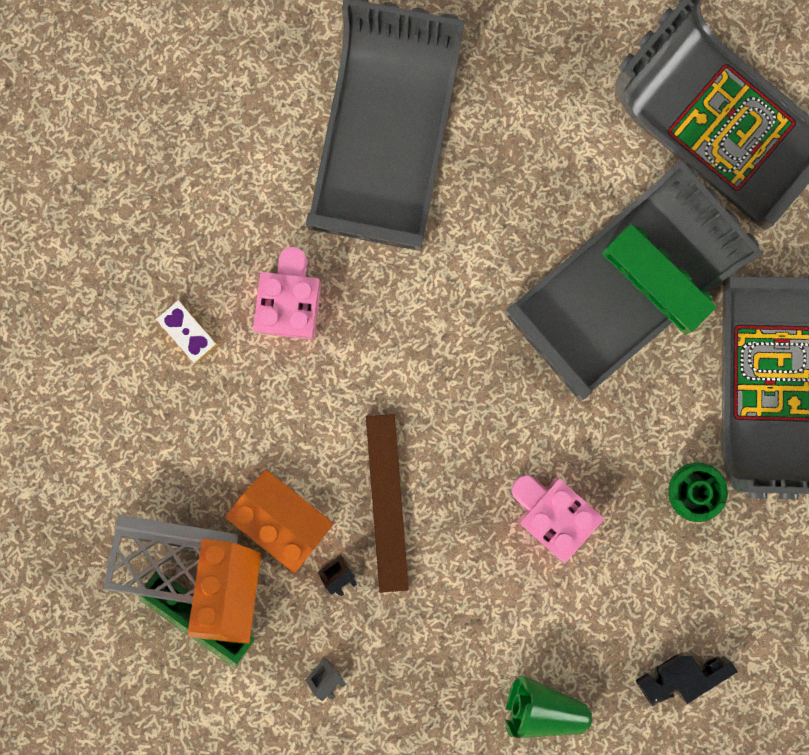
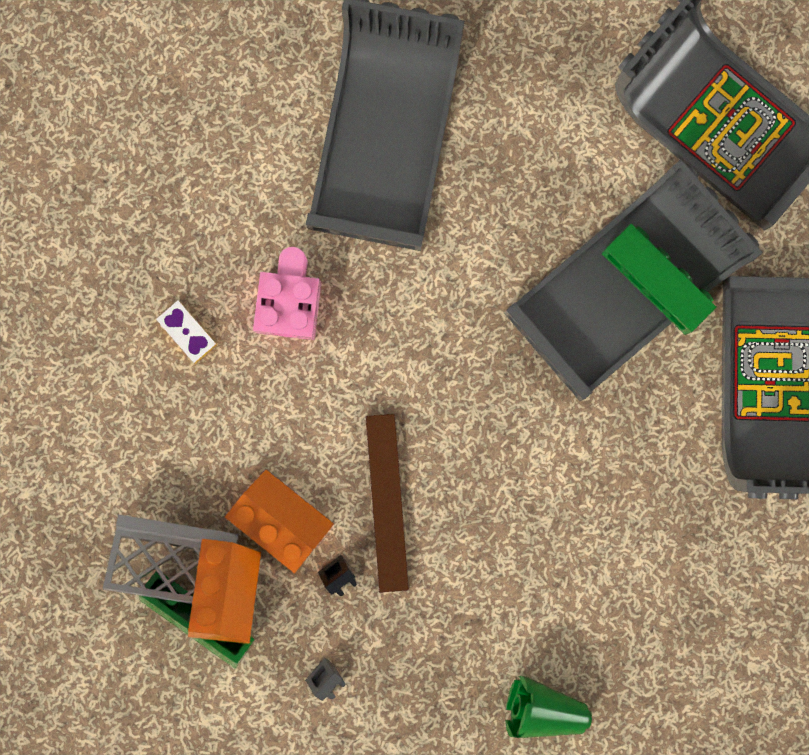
bright pink brick [511,475,604,564] -> none
black plate [635,652,738,707] -> none
green cone [668,462,728,522] -> none

